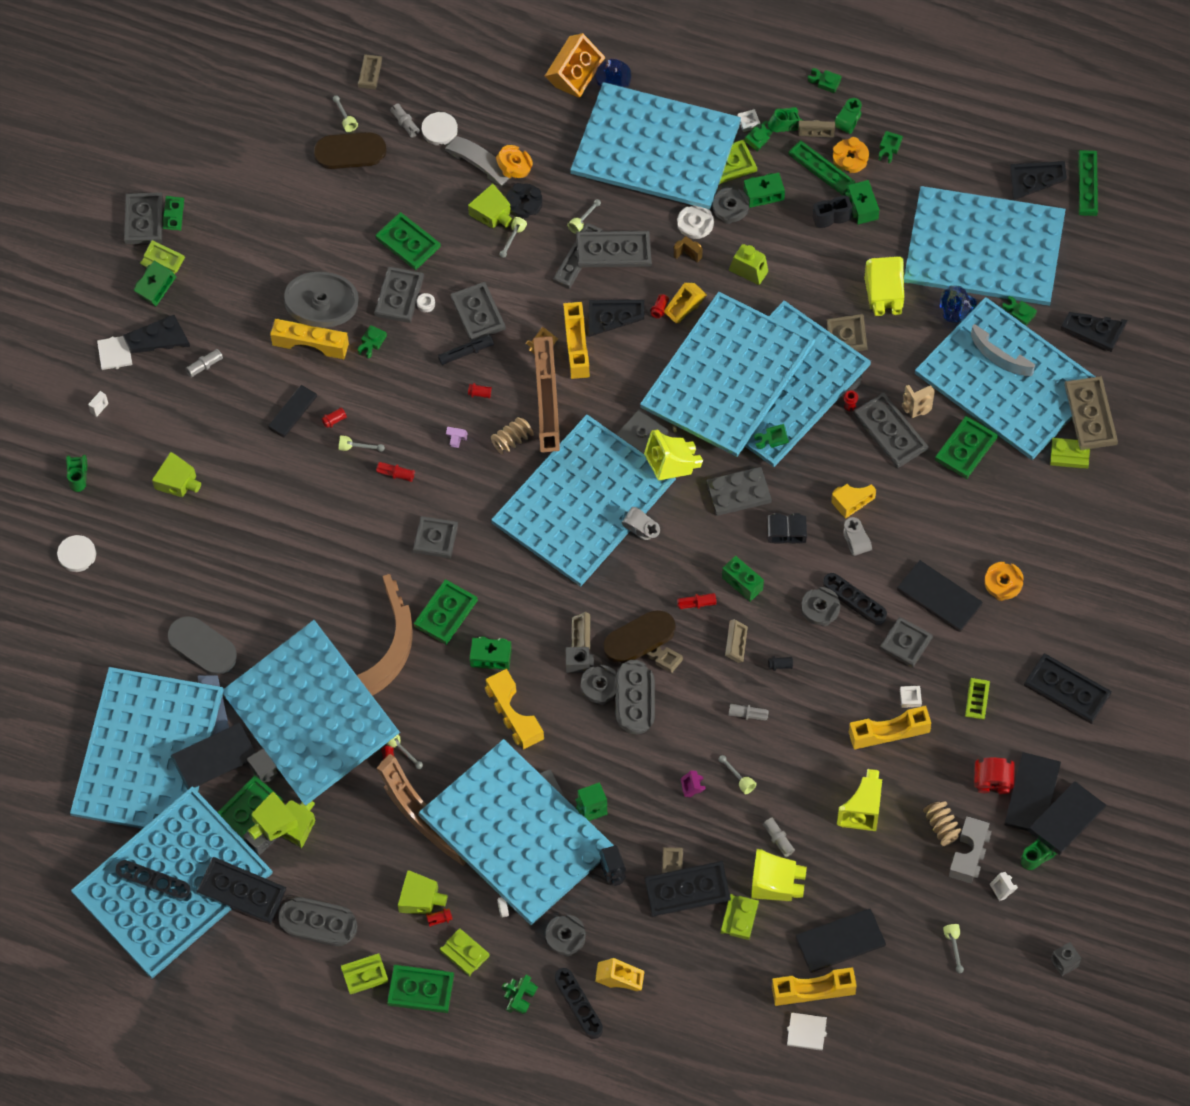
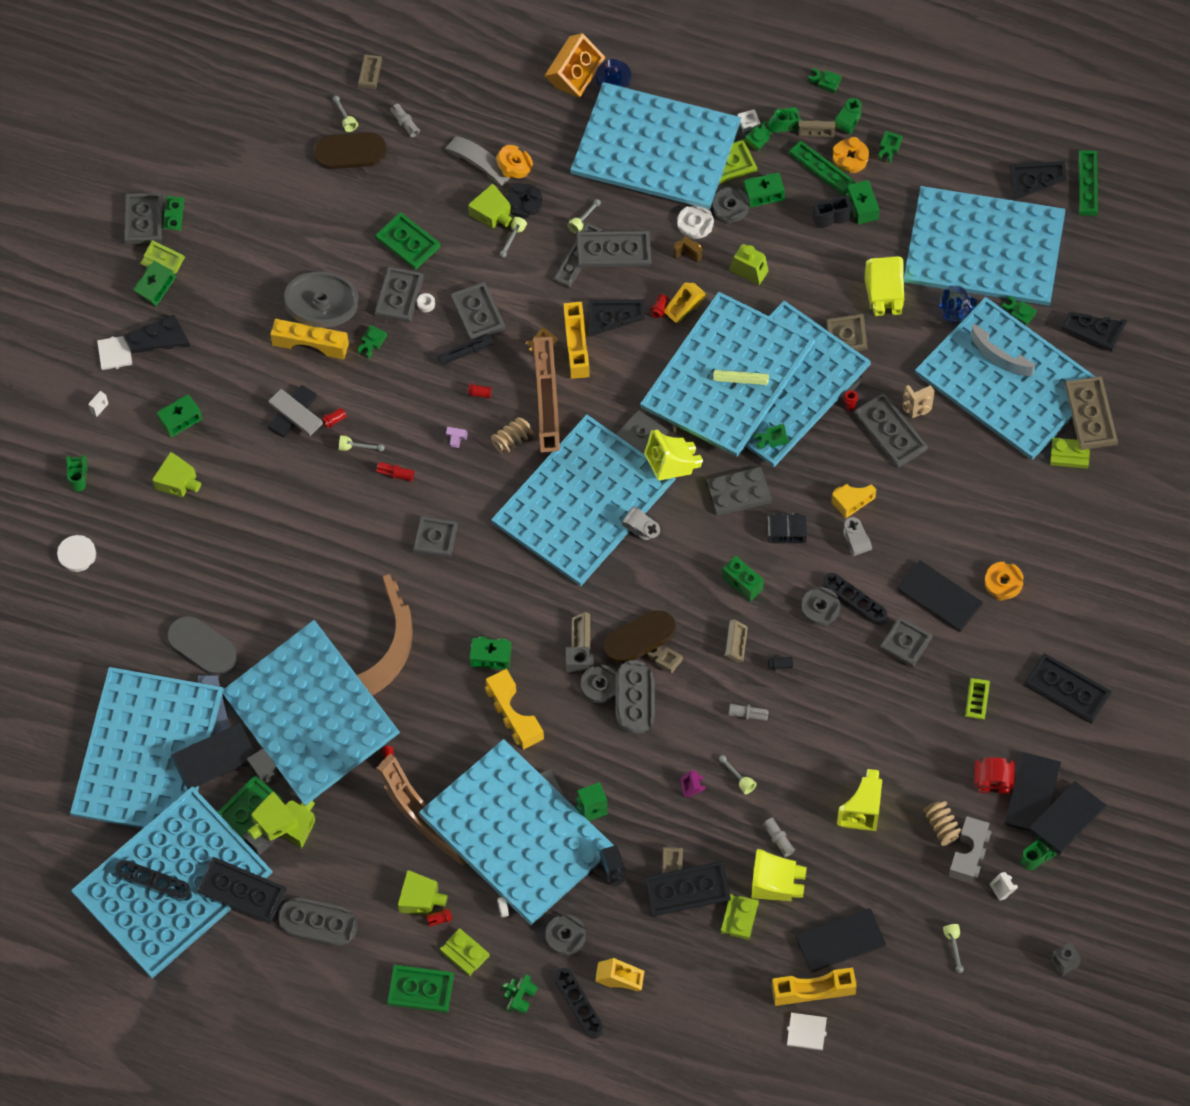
light grey pin [185,349,223,378] -> none
lime plate [341,953,389,995] -> none
light grey hinge [386,734,423,769] -> none
green plate [414,579,478,645] -> none
white tile [422,112,458,145] -> none
red axle [677,593,717,609] -> none
yellow arch [849,706,931,750] -> none
white tile [900,686,922,708] -> none
green plate [935,416,998,479] -> none
none -> green brick [157,394,202,438]
none -> light grey tile [268,389,323,436]
none -> yellowish green axle [713,370,769,385]

